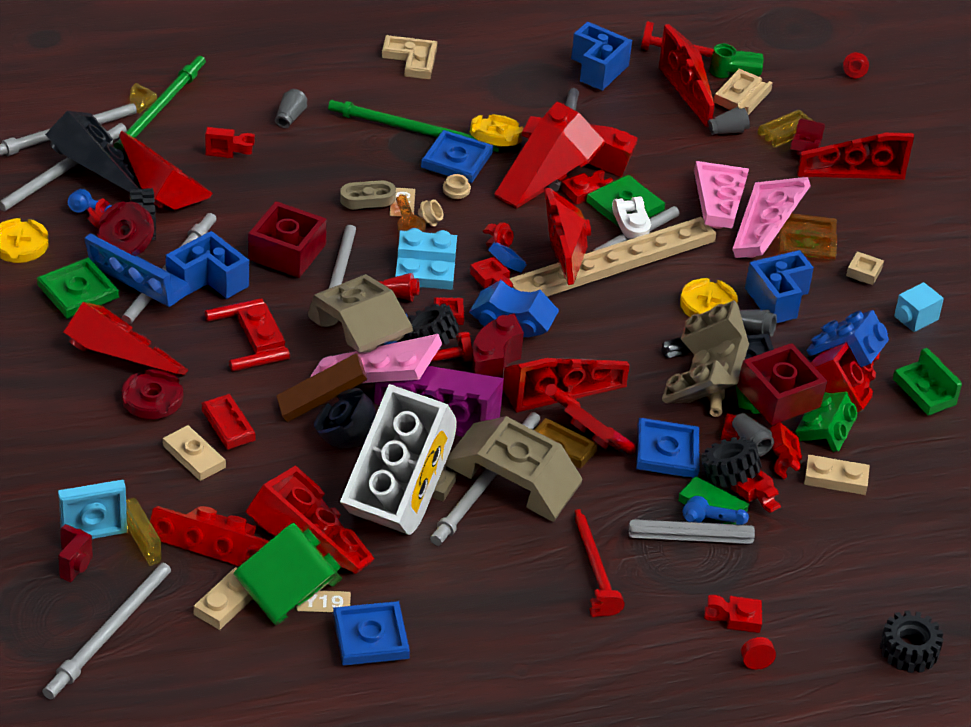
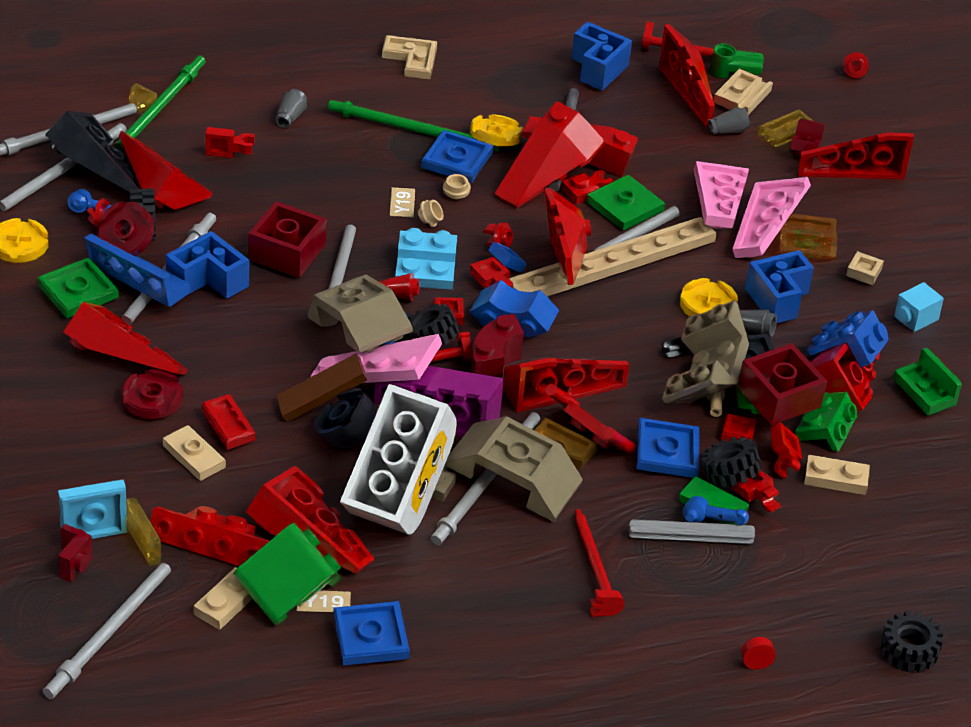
red plate [205,298,290,372] -> none
dark tan plate [340,180,396,210] -> none
clear orange plate [396,195,426,232] -> none
white plate [612,196,651,239] -> none
red plate [704,595,762,633] -> none
dark grey cone [732,413,774,456] -> none

